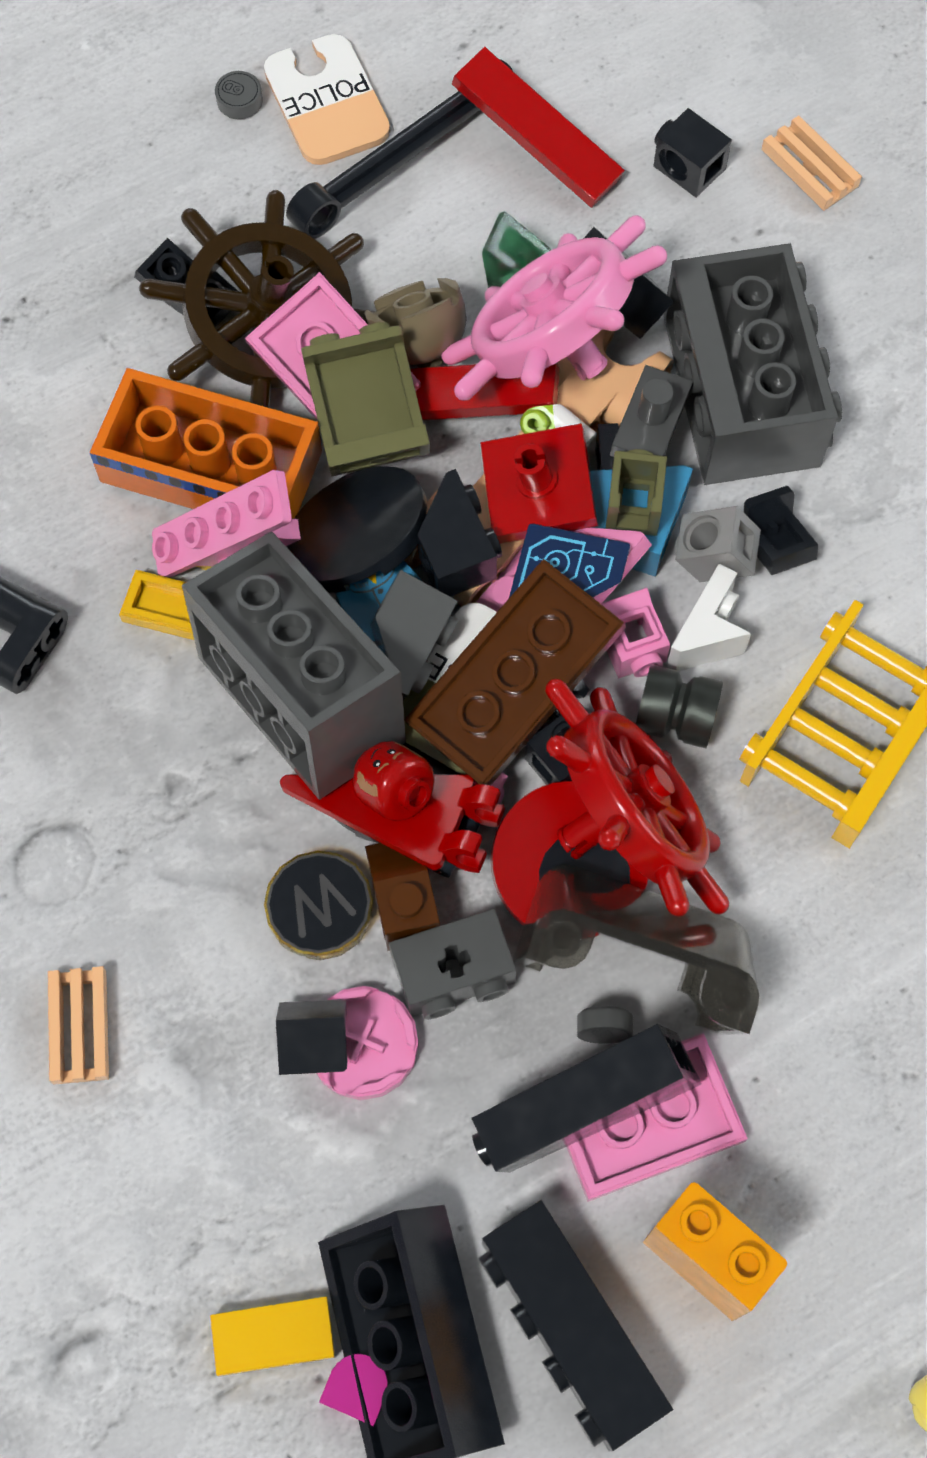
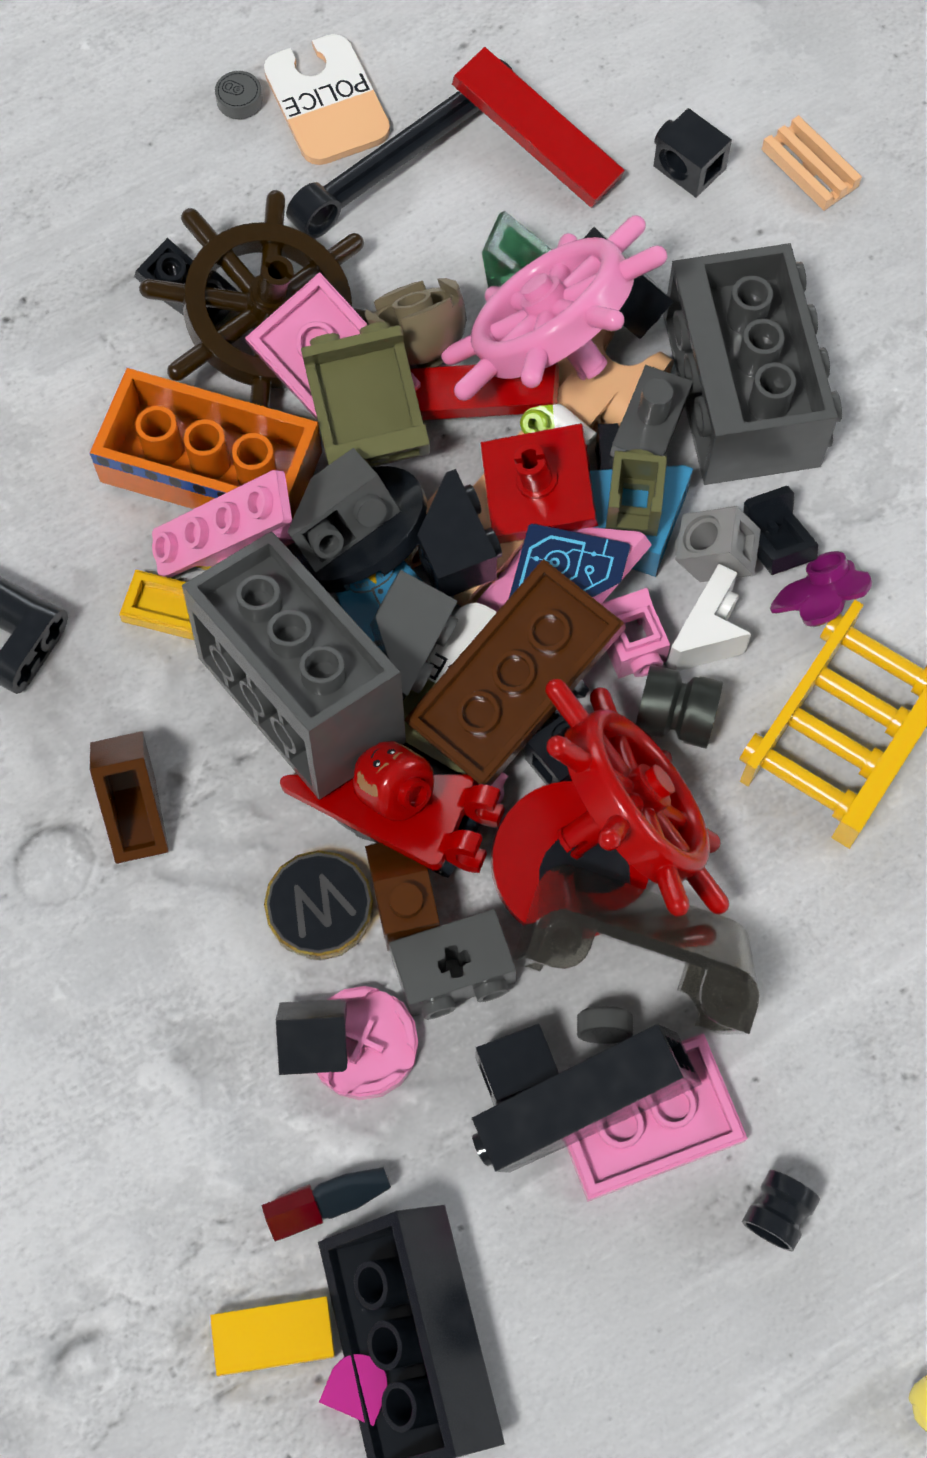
light nougat tile [48,966,109,1085] -> none
black brick [478,1200,674,1452] -> none
light orange panel [643,1182,787,1321] -> none
none -> reddish brown slope [89,731,169,864]
none -> piece [261,1167,391,1242]
none -> dark grey slope [288,448,401,572]
none -> black panel [475,1024,559,1106]
none -> black wheel [742,1170,820,1252]
none -> magenta plate [770,551,872,627]

